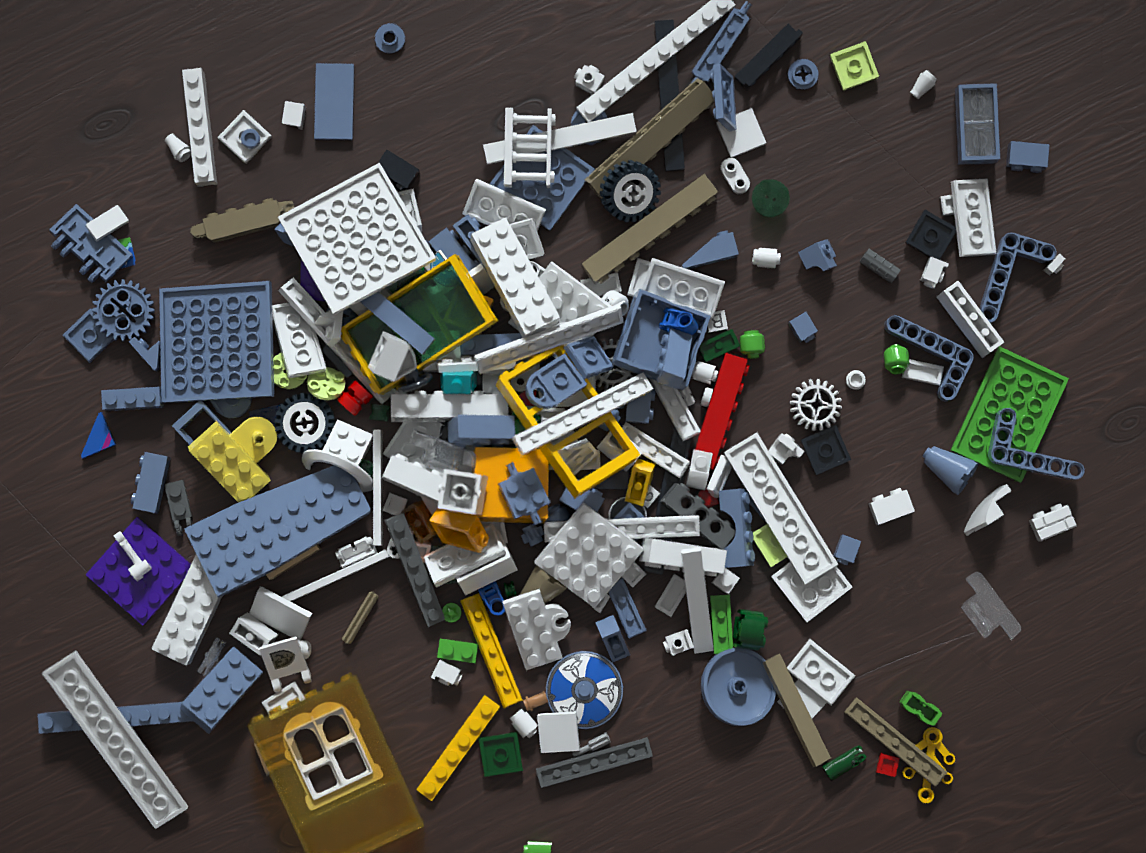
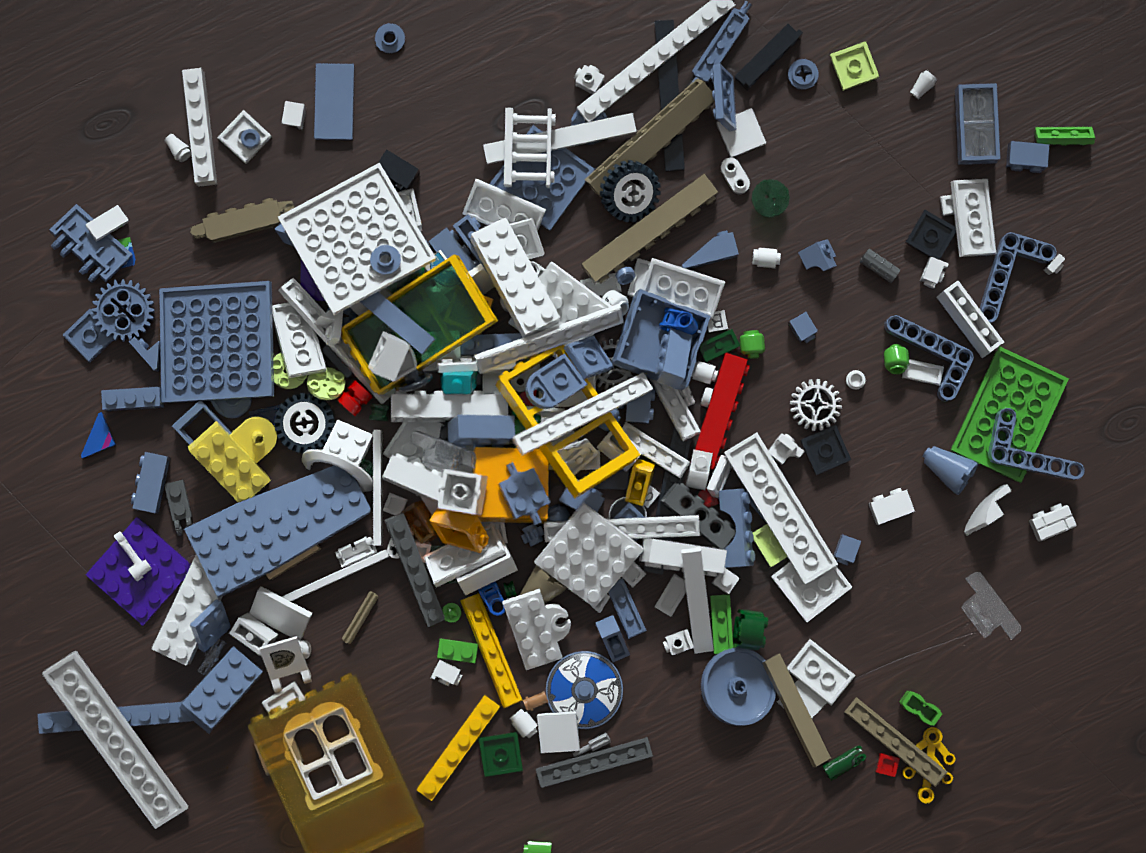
none -> sand blue plate [190,599,231,652]
none -> sand blue piece [370,245,401,275]
none -> sand blue tile [615,267,636,285]
none -> bright green plate [1034,127,1095,145]

